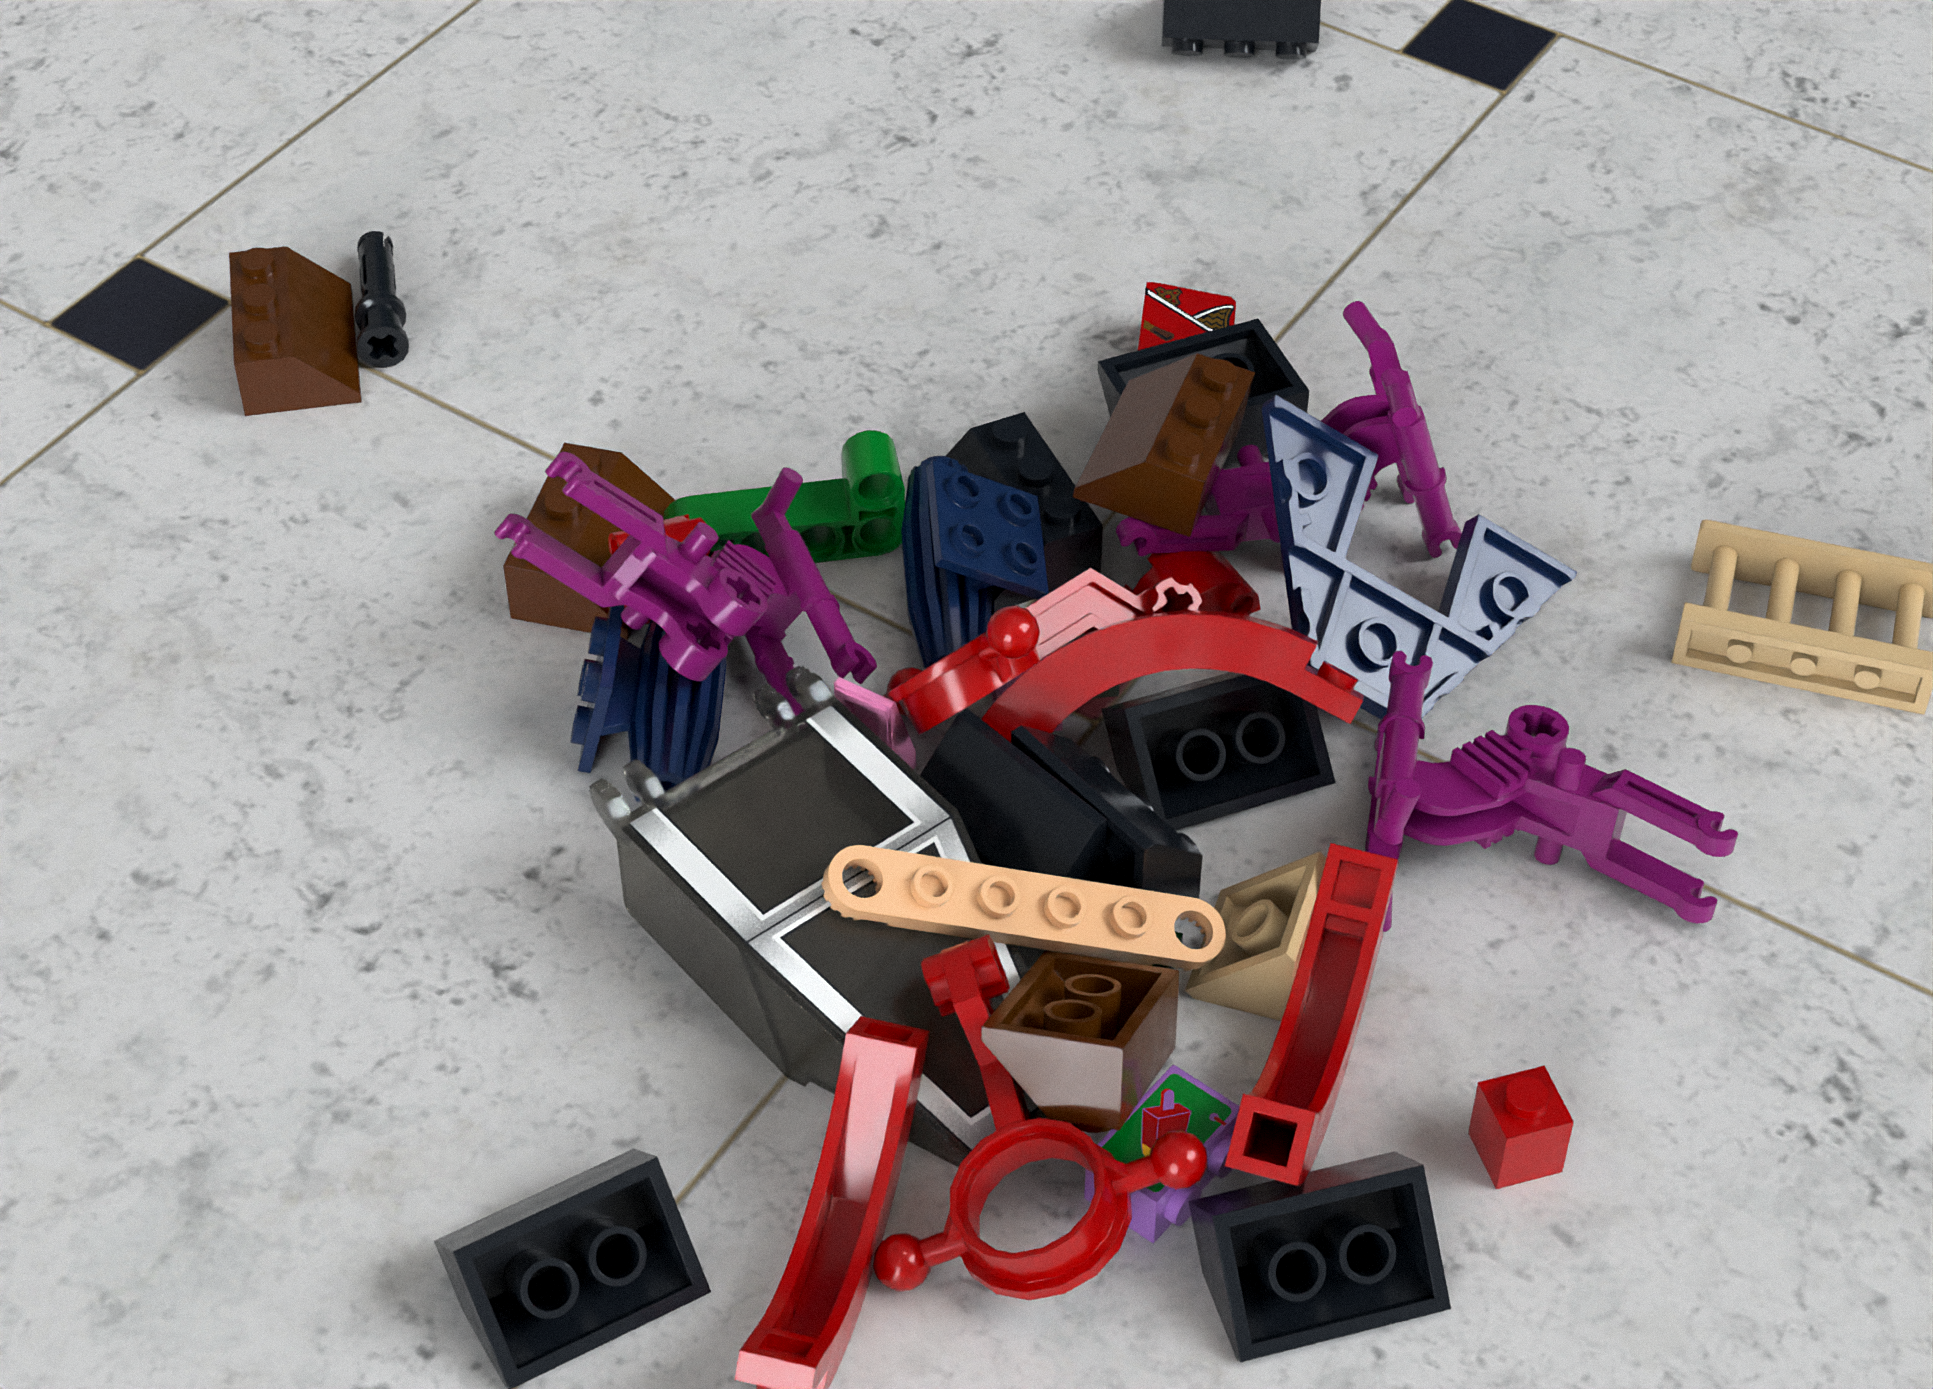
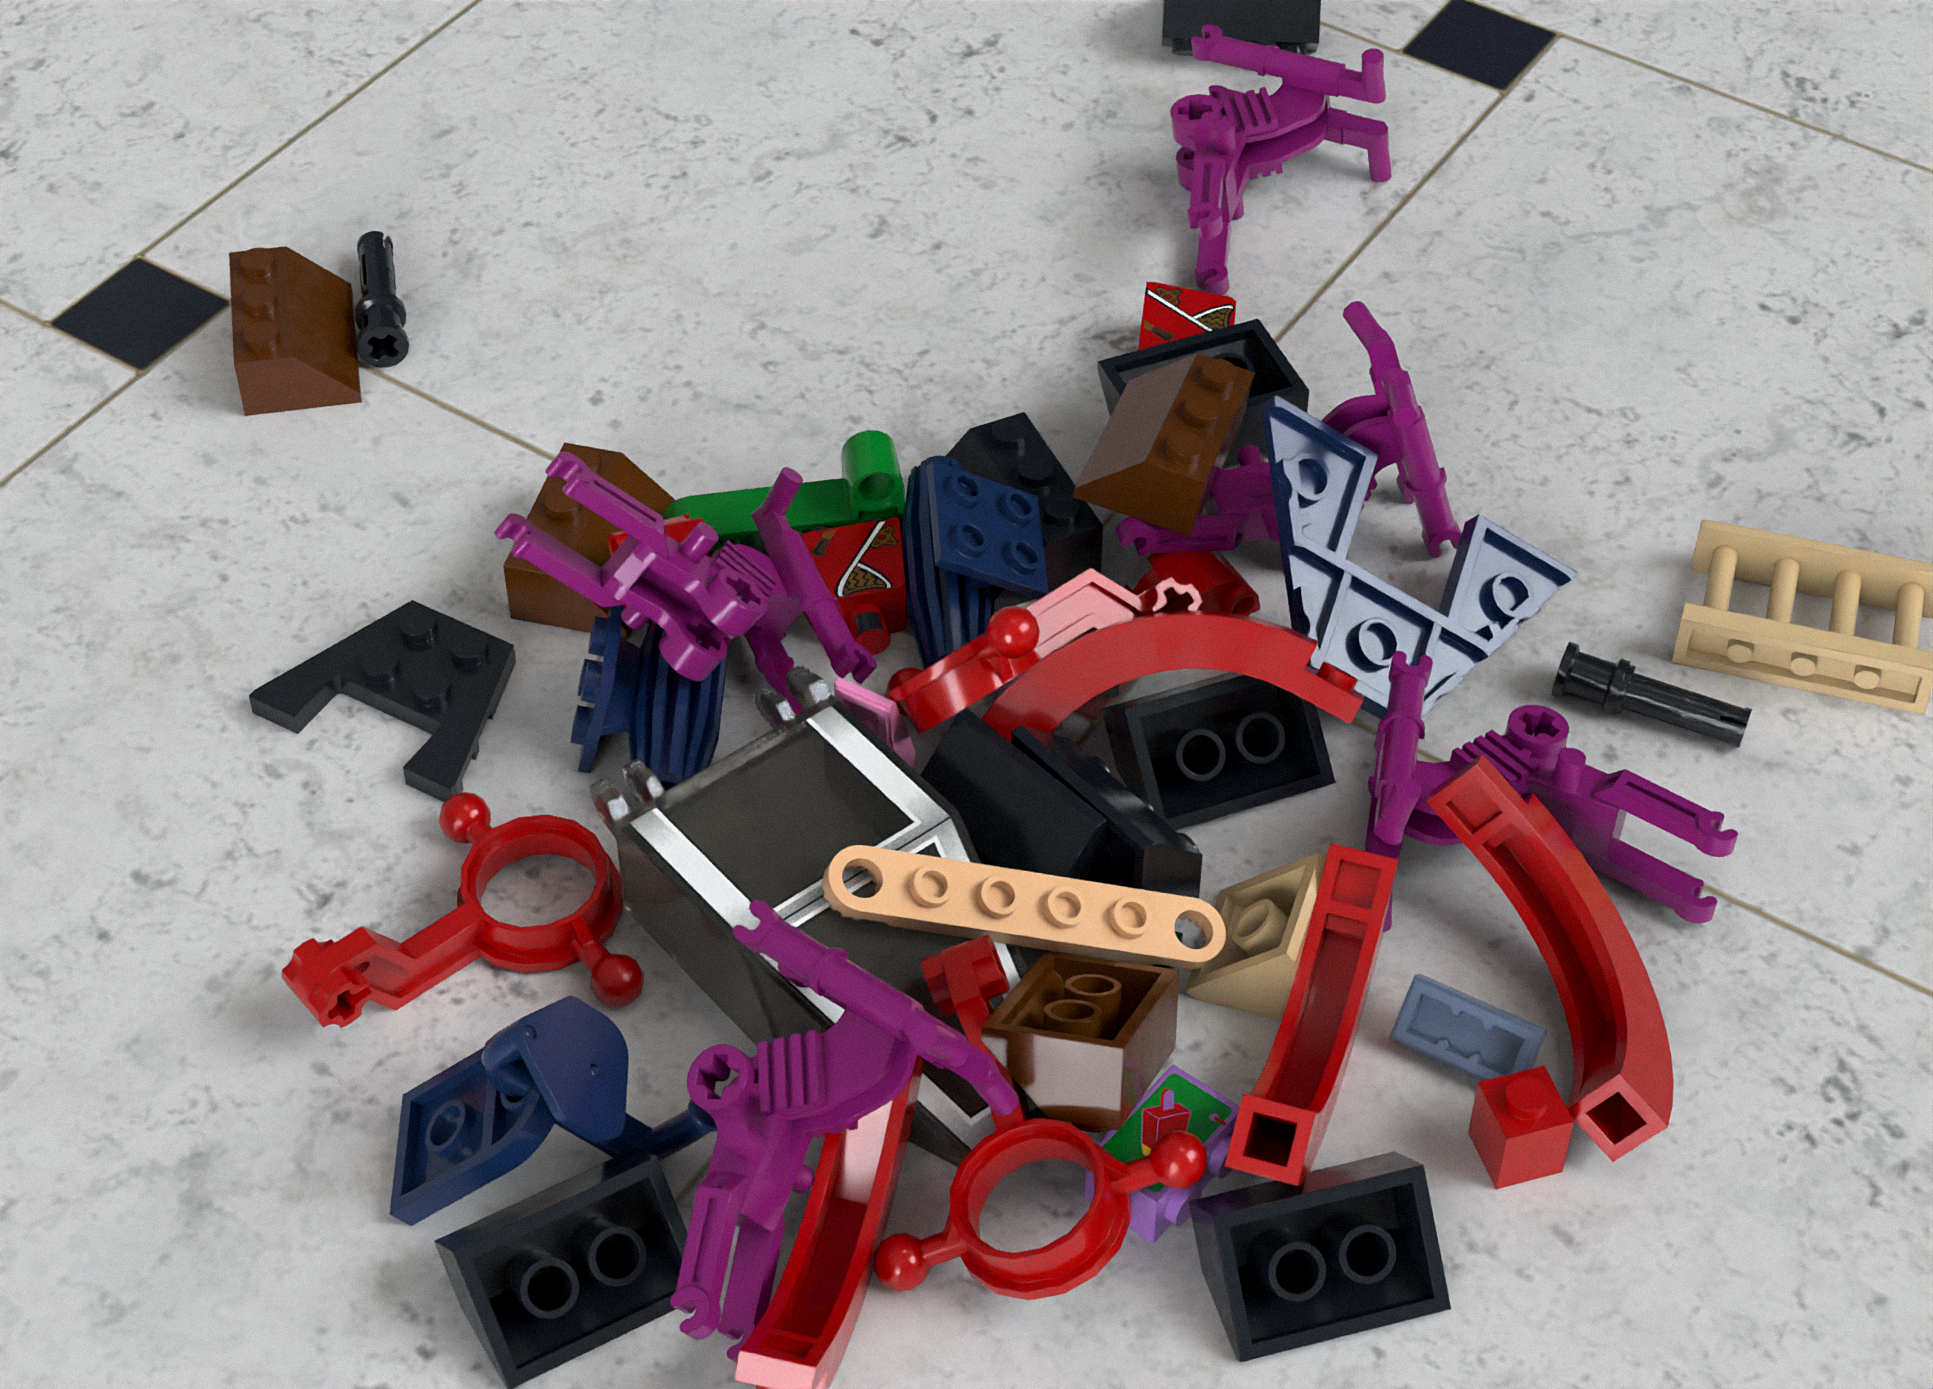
none -> black wing [249,600,516,802]
none -> red piece [282,792,644,1028]
none -> dark blue plate [390,996,717,1226]
none -> magenta piece [670,900,1019,1363]
none -> red torso [800,517,906,656]
none -> magenta piece [1170,25,1392,295]
none -> sand blue plate [1389,974,1548,1081]
none -> red arch [1426,754,1674,1162]
none -> black pin [1551,642,1752,748]

